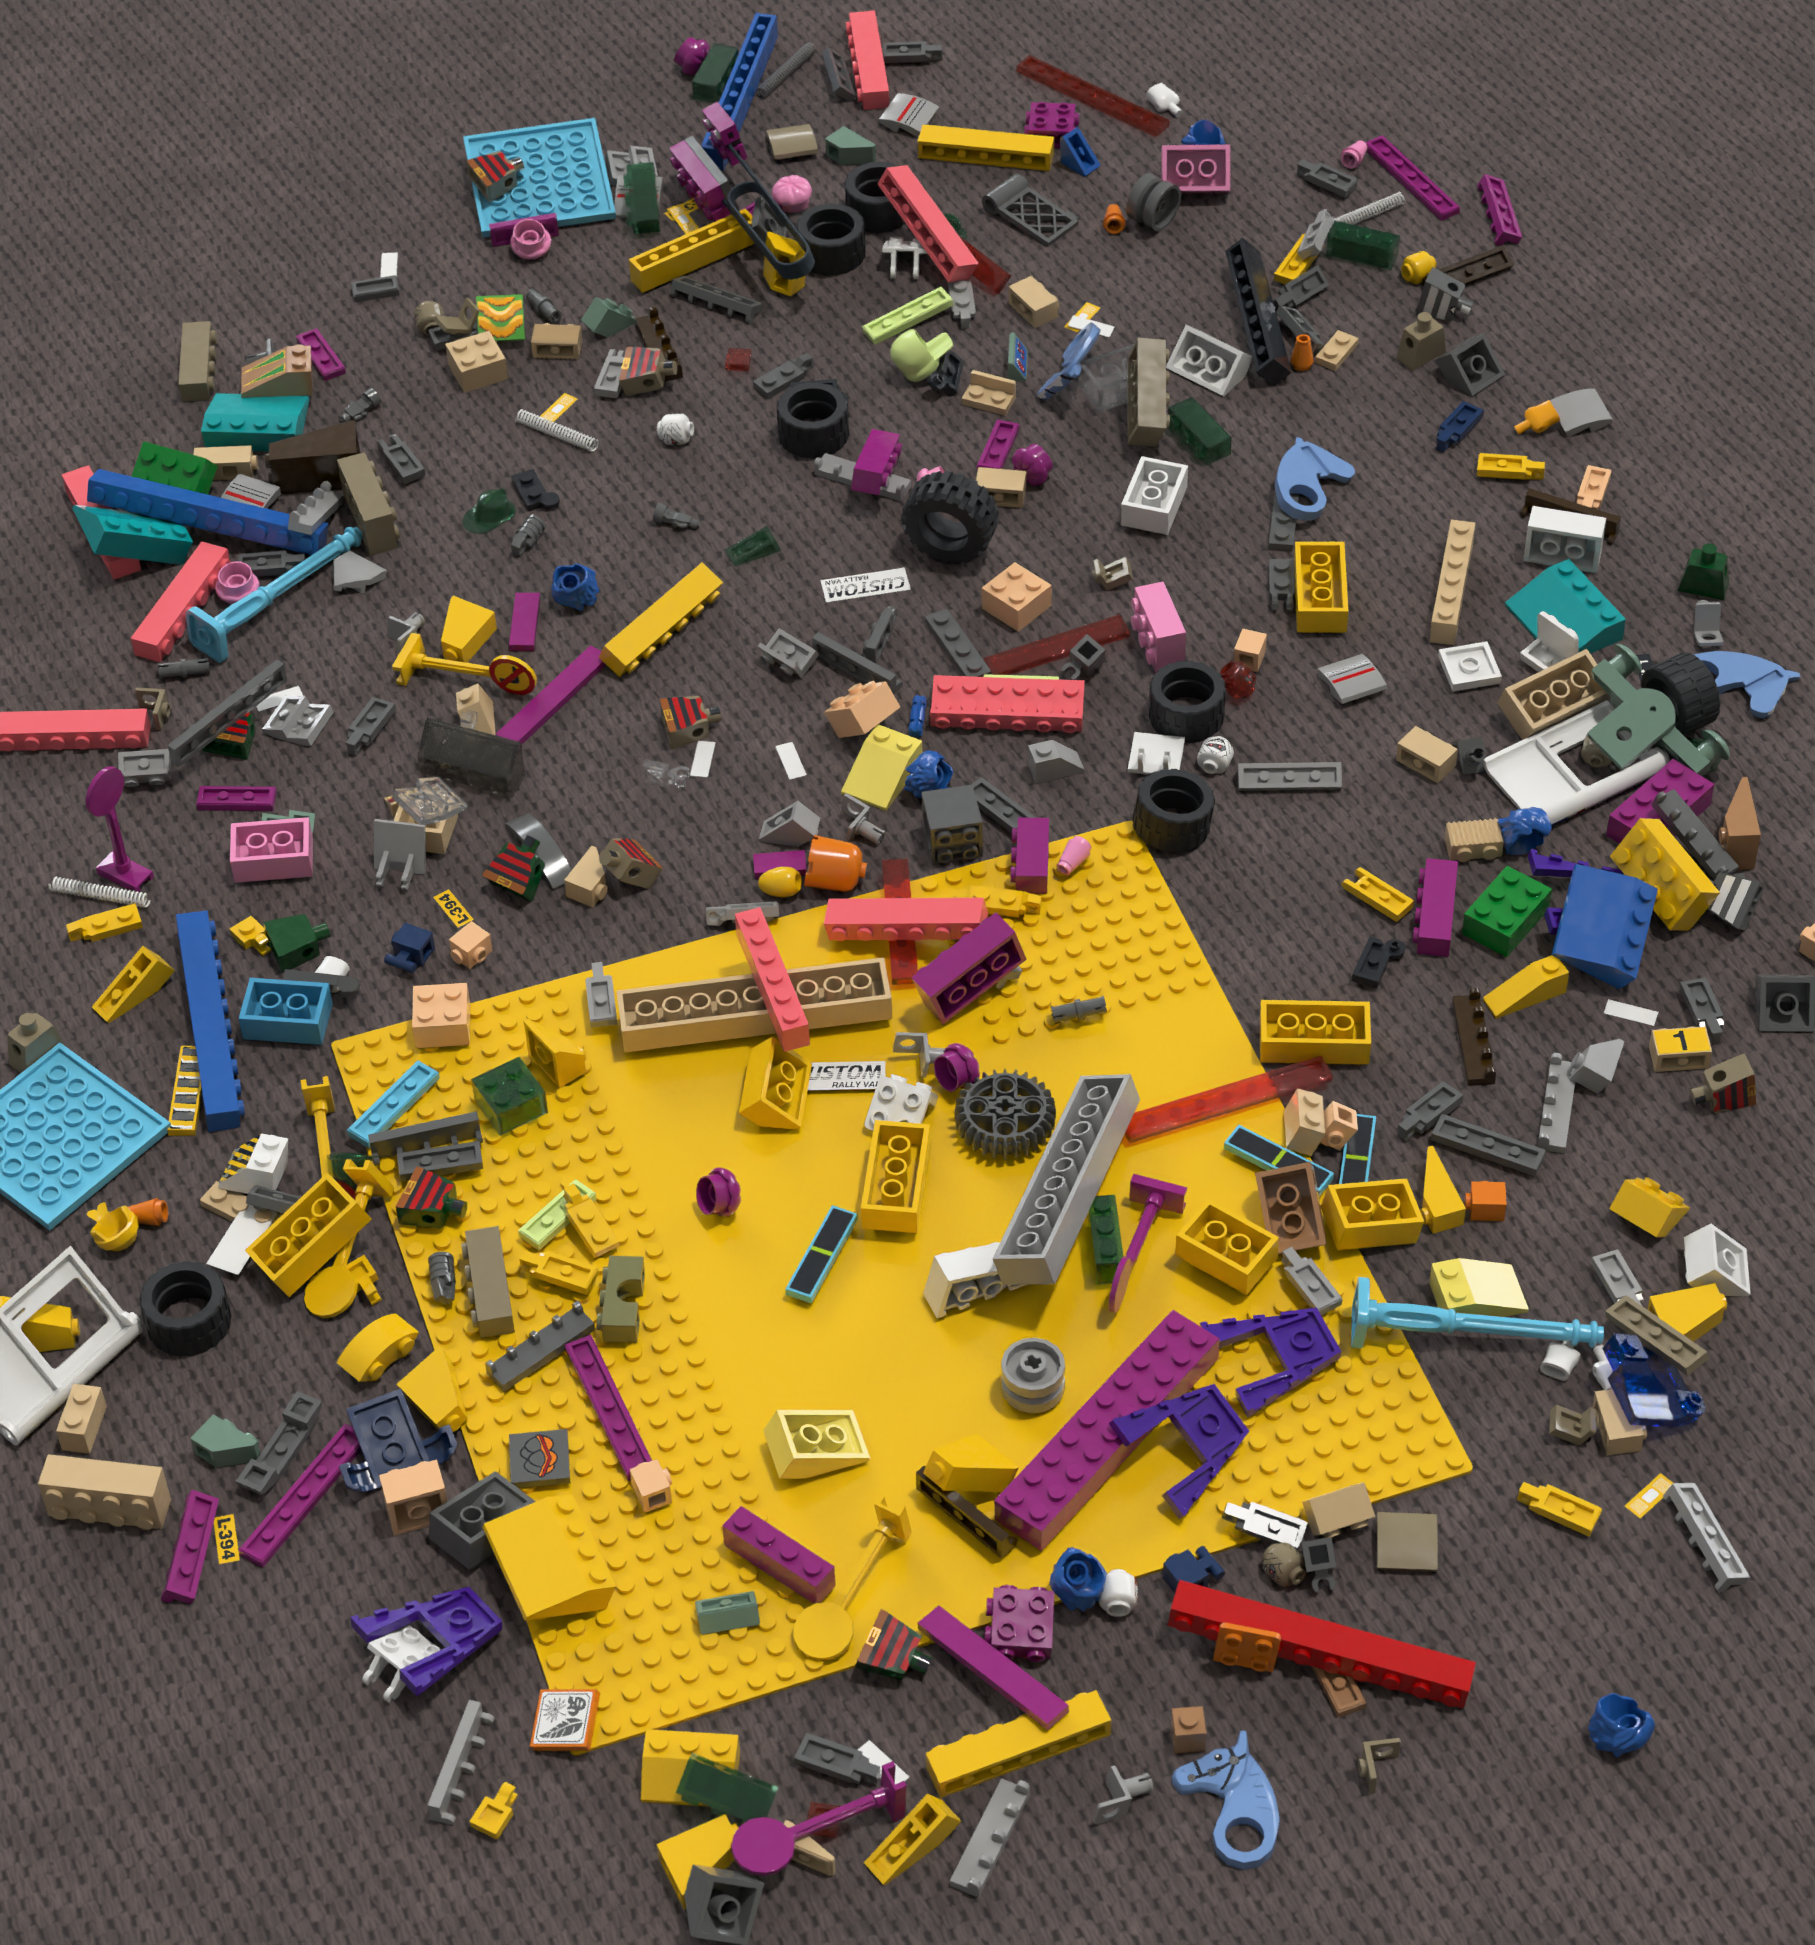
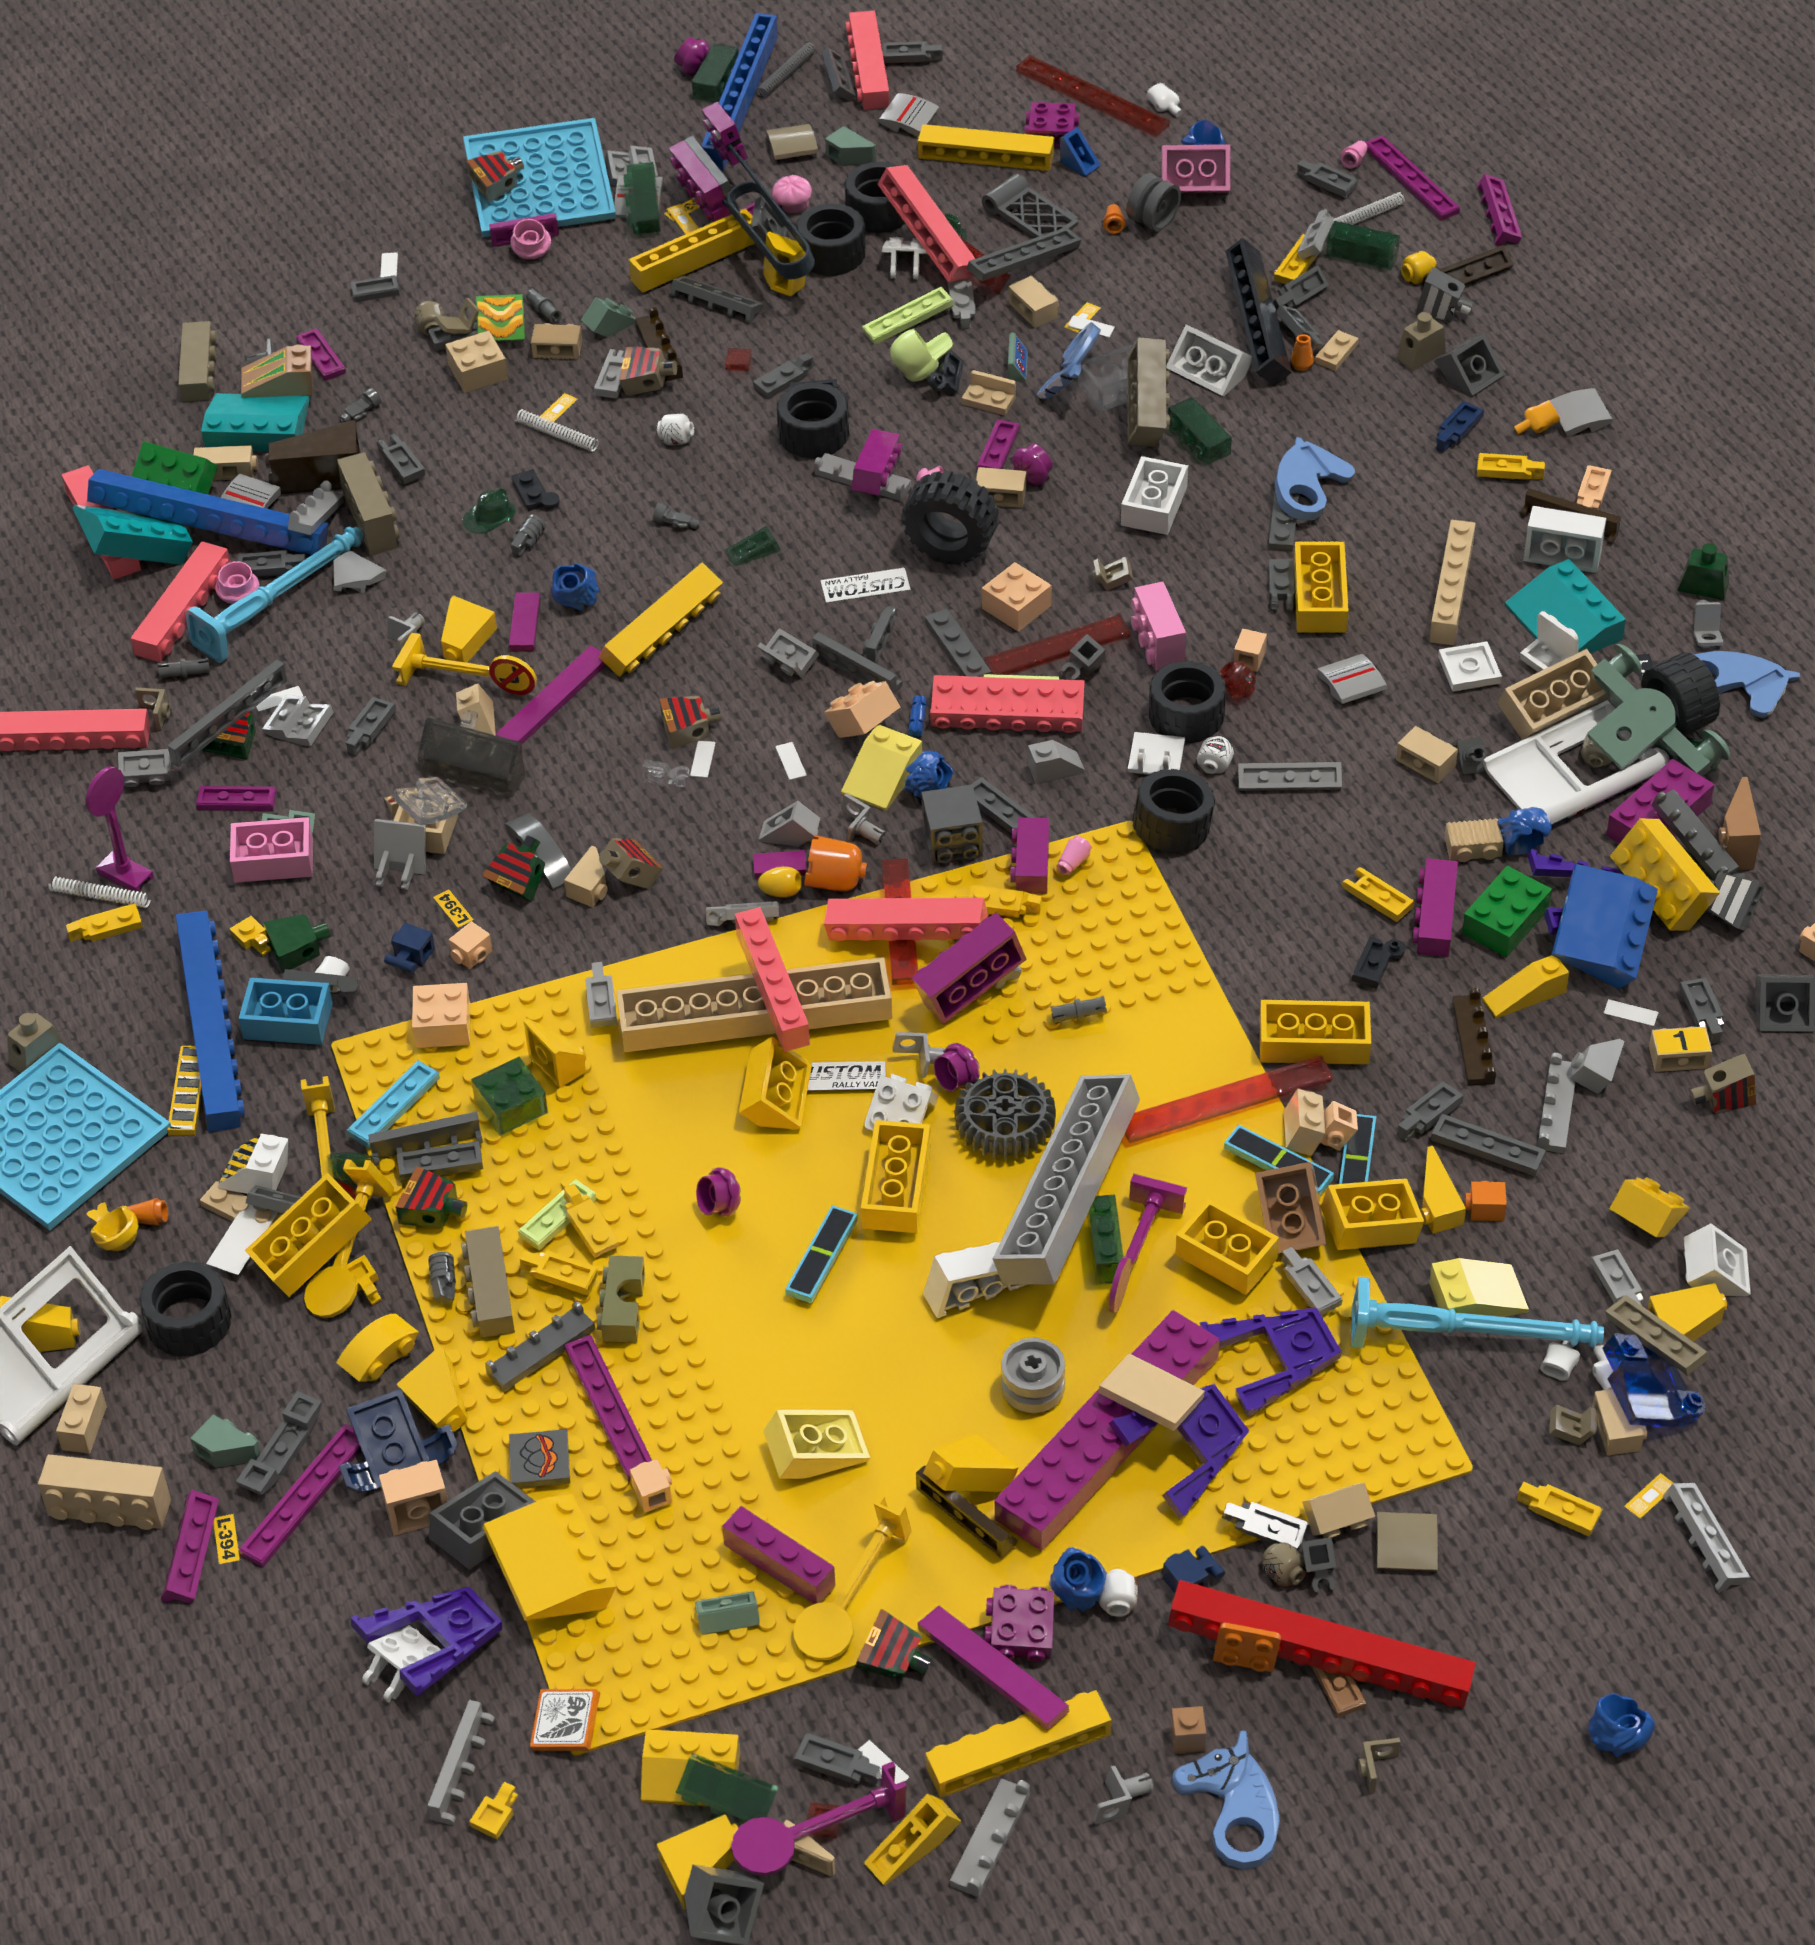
yellow slope [92,946,175,1023] -> none
none -> dark grey plate [966,227,1082,281]
none -> tan tile [1098,1354,1205,1431]

